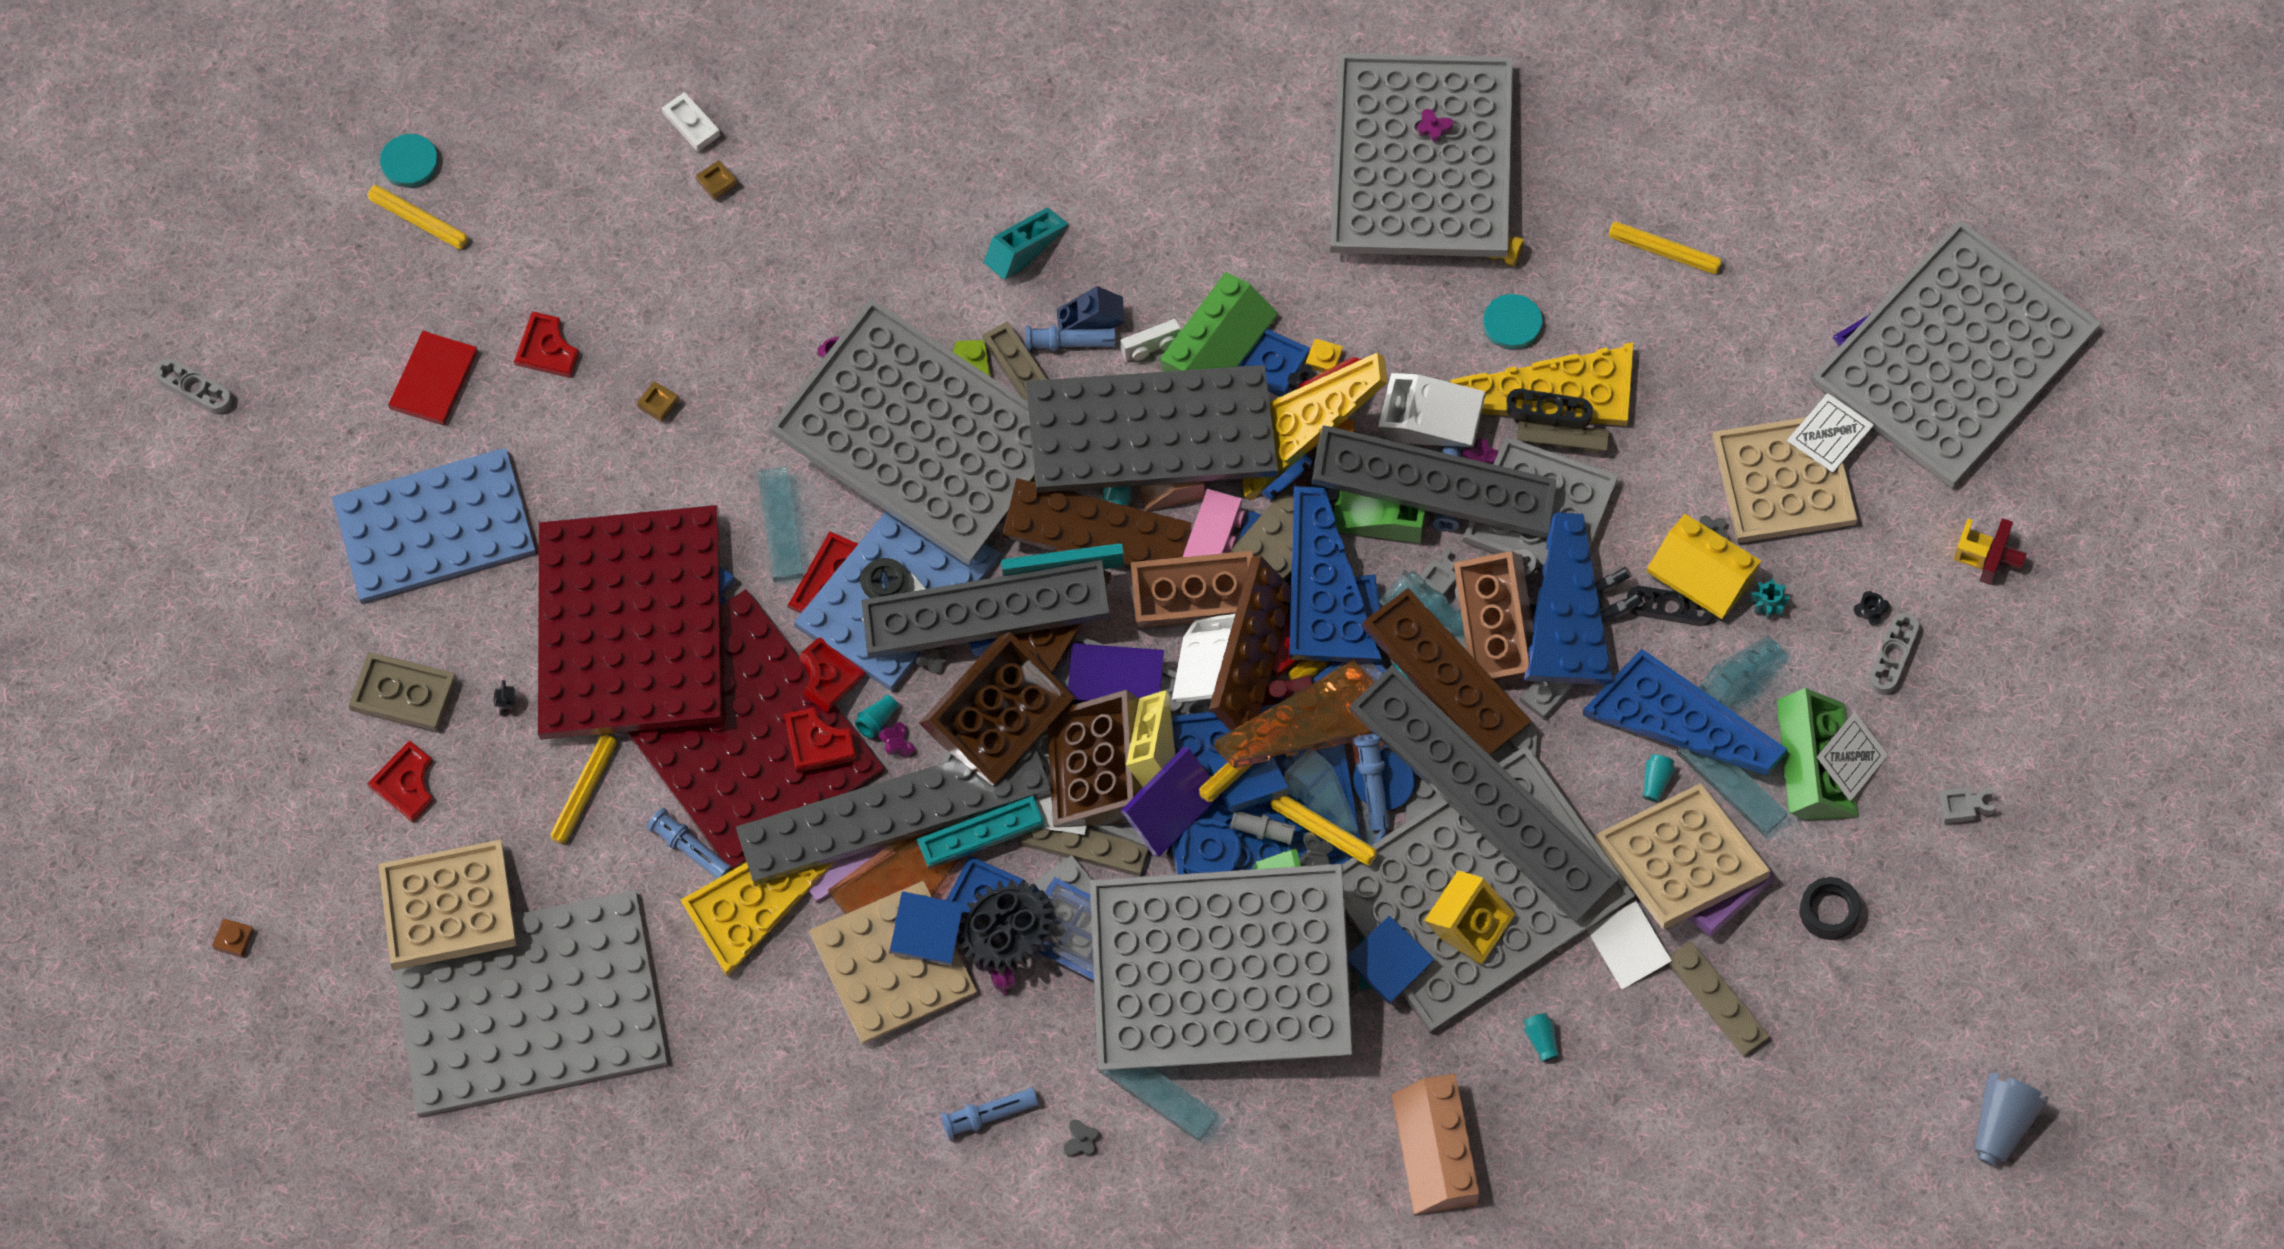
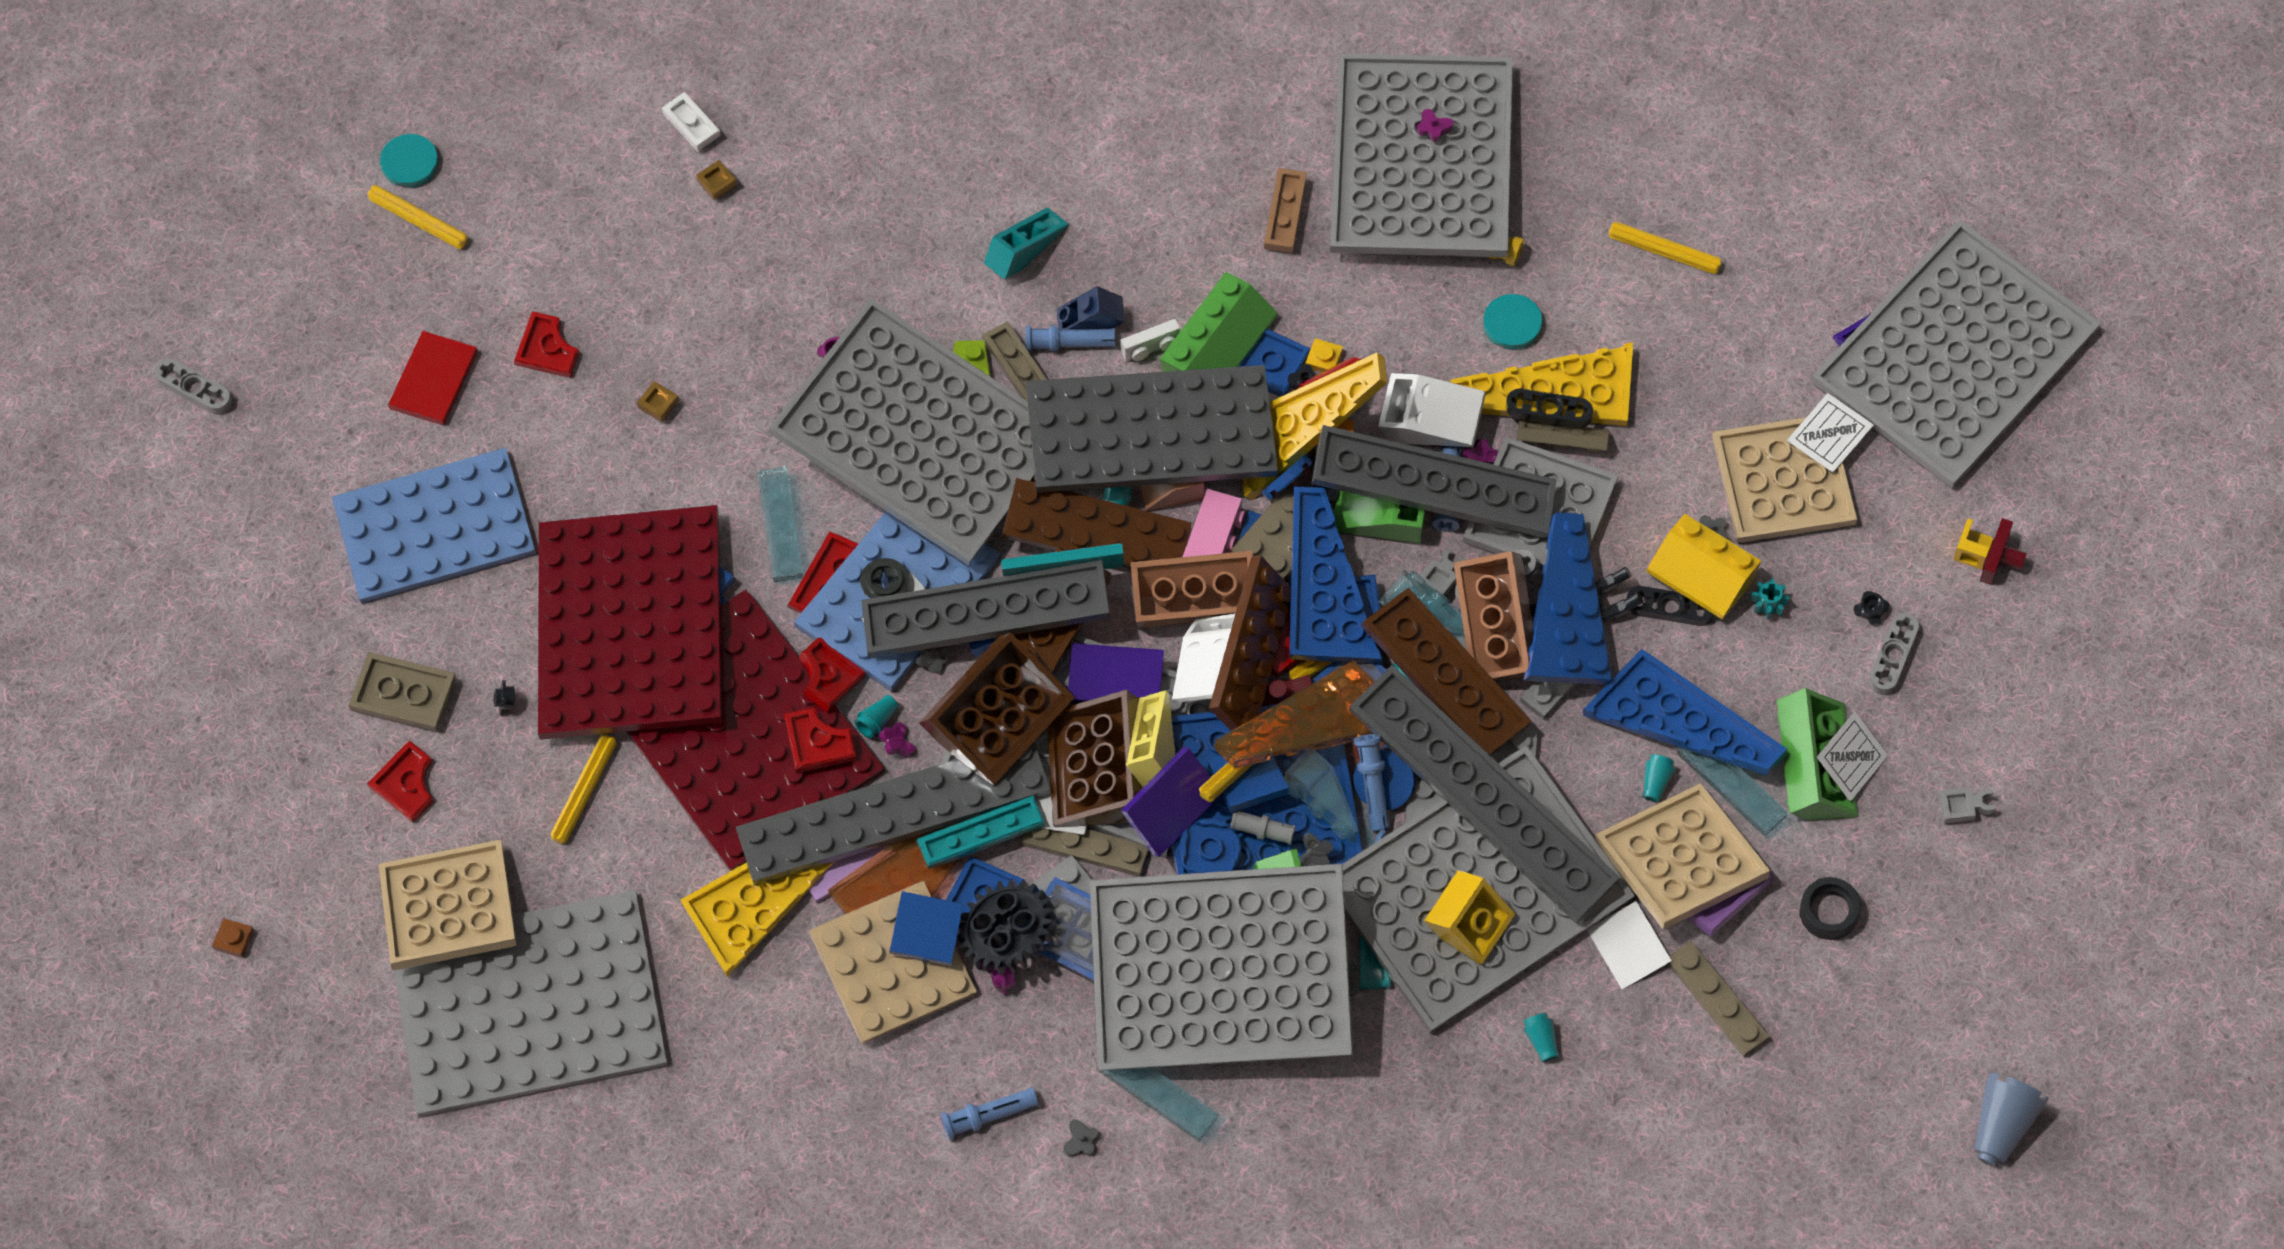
medium blue pin [647,808,732,879] -> none
yellow axle [1270,795,1377,865] -> none
blue tile [1348,916,1434,1005] -> none
nougat slope [1392,1073,1479,1216] -> none
clear light blue slope [1700,635,1789,707] -> none
none -> medium nougat plate [1264,168,1307,253]

